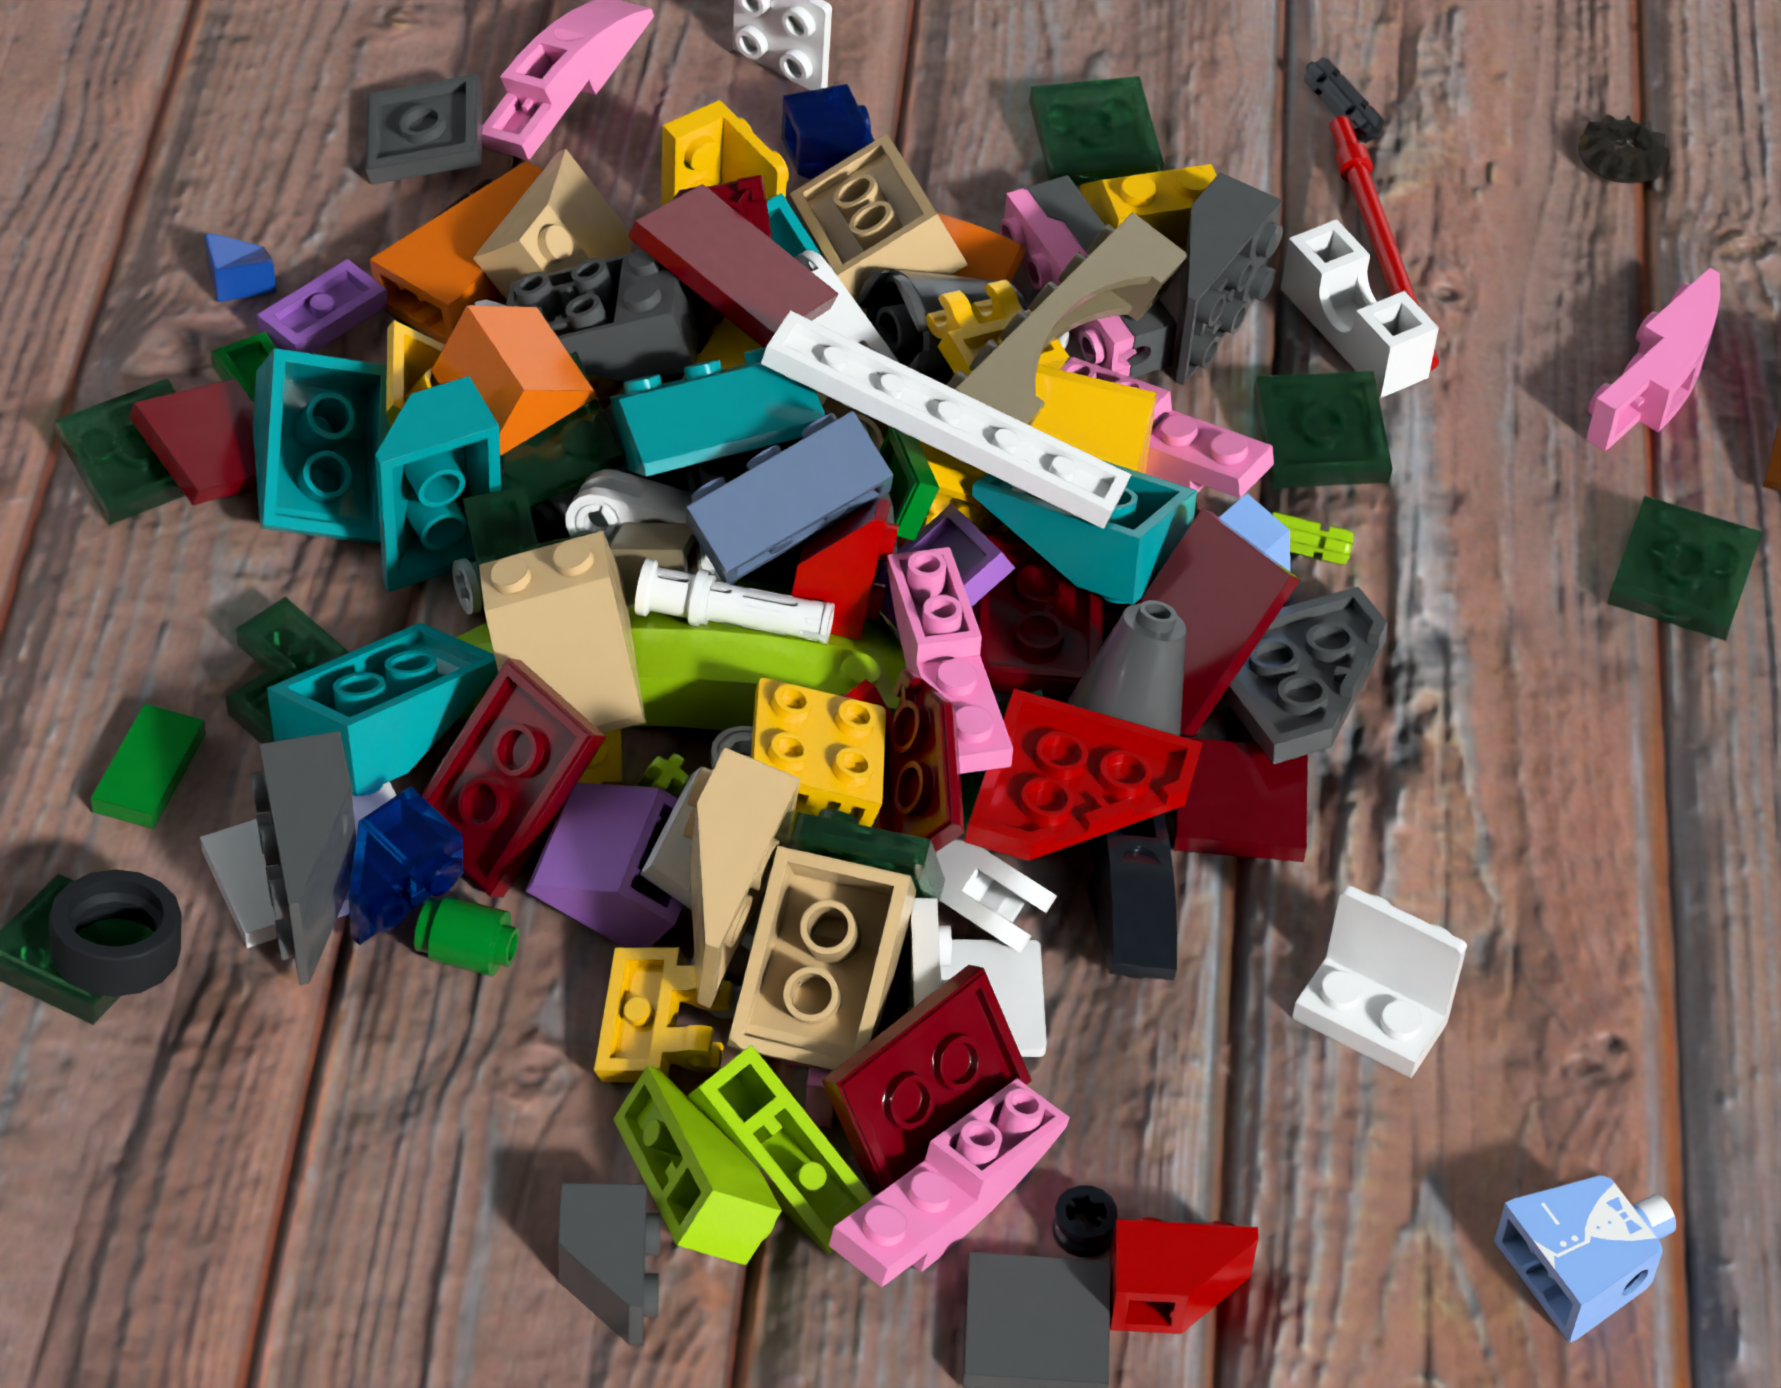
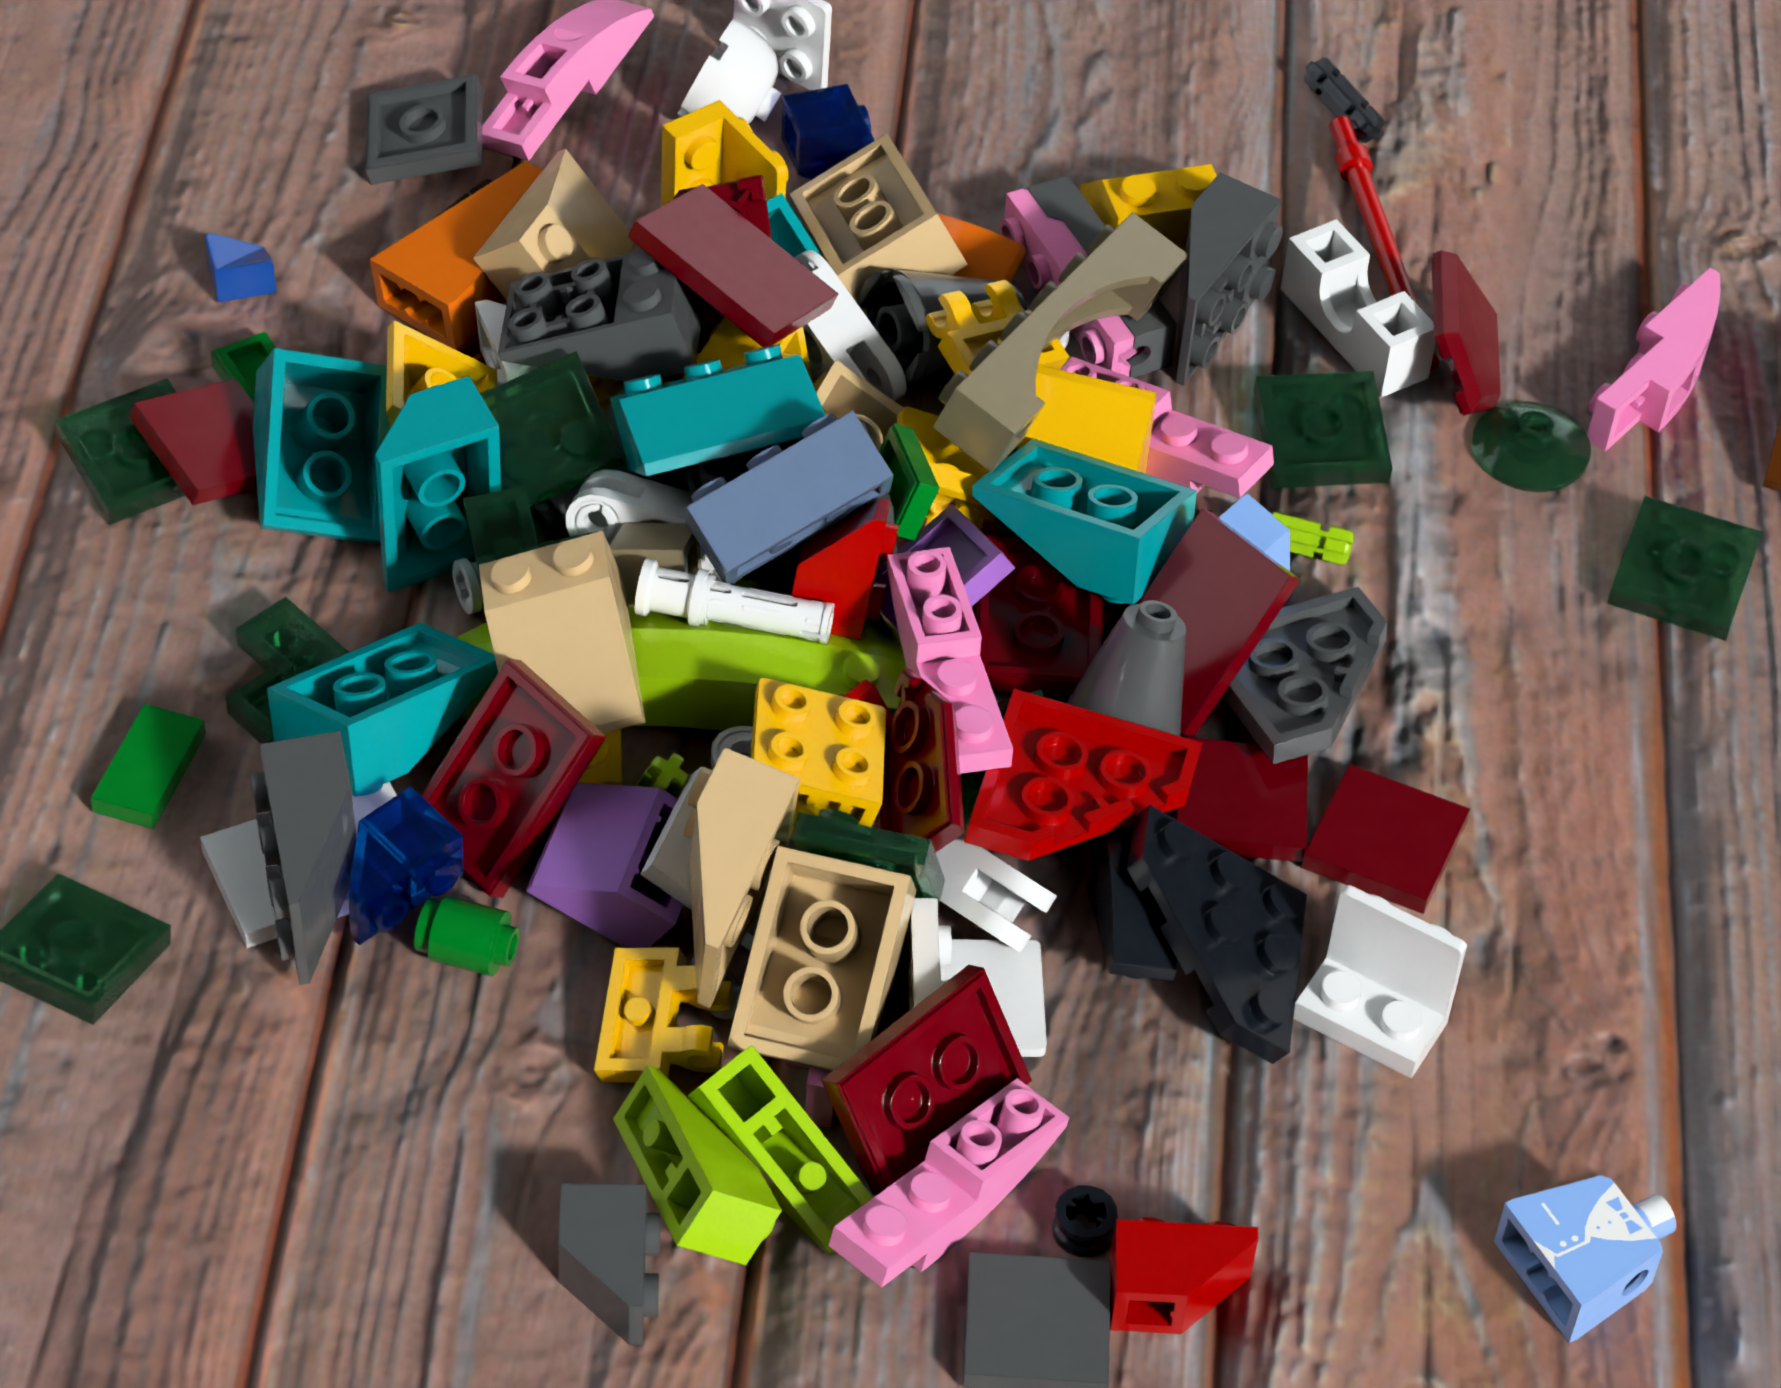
black tyre [49,869,182,997] -> none
medium lavender plate [257,259,388,354] -> none
orange slope [431,305,597,456] -> none
white plate [761,310,1131,529] -> none
clear green plate [1029,76,1164,186] -> none
clear smoke gear [1578,114,1670,184] -> none
none -> white cylinder [677,18,782,124]
none -> black plate [1127,805,1307,1064]
none -> dark red tile [1301,764,1470,914]
none -> dark red tile [1432,250,1501,416]
none -> clear green dish [1471,401,1591,492]

